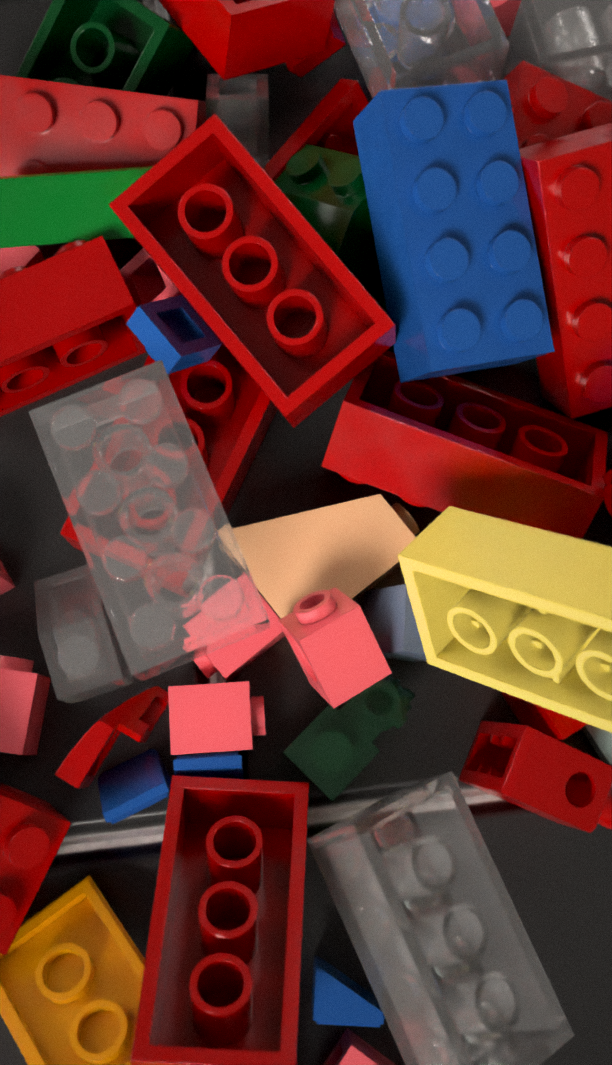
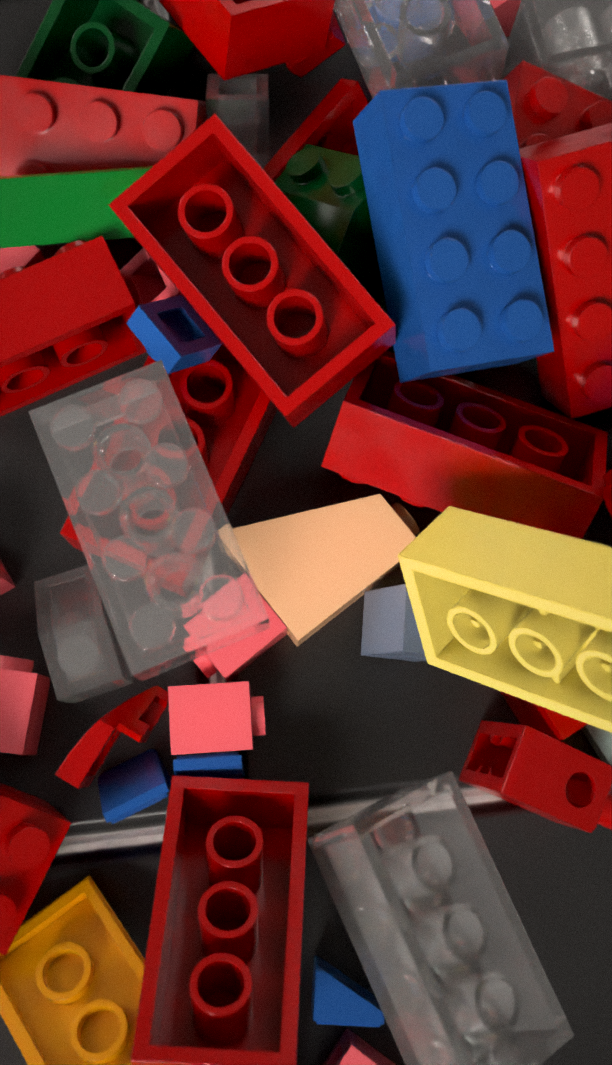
coral brick [278,587,392,708] -> none
clear green brick [283,675,416,801] -> none

